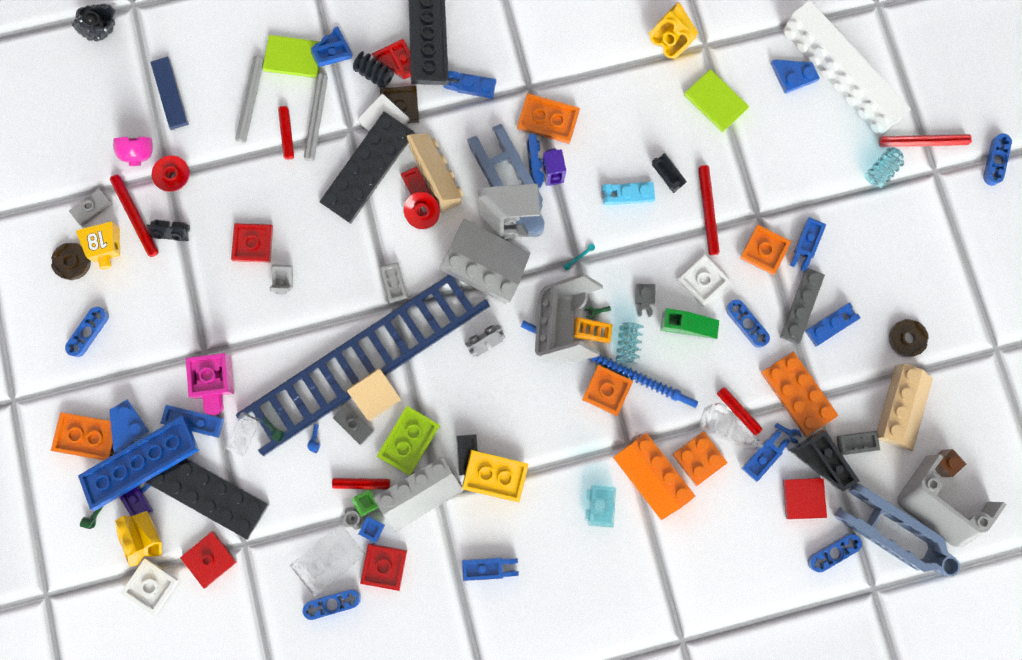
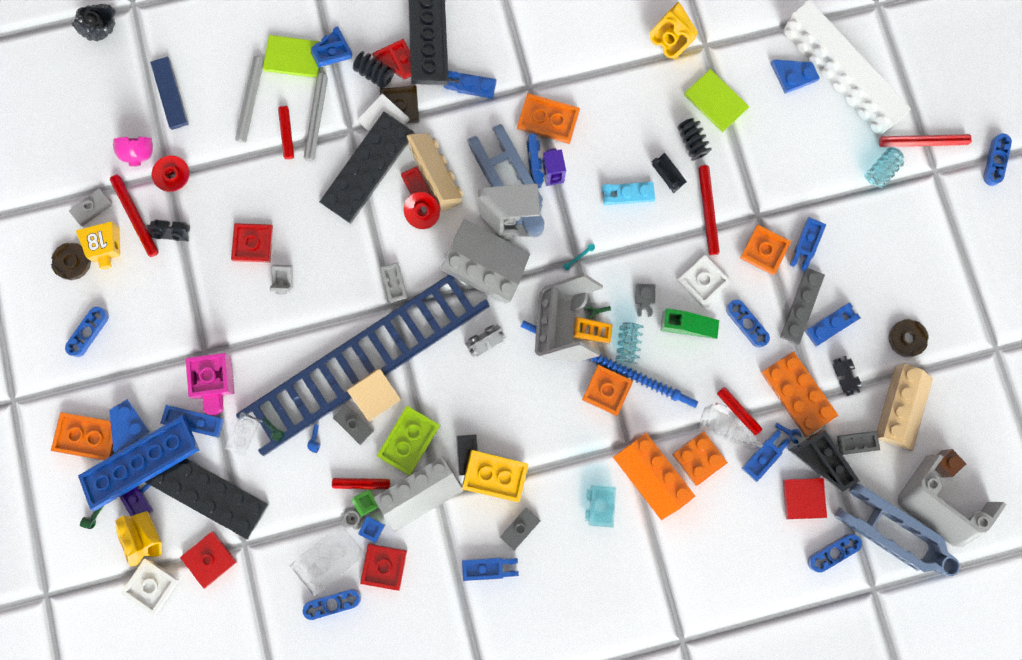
none -> dark grey plate [500,508,541,551]
none -> black piece [677,118,712,161]
none -> black hinge [832,356,862,396]

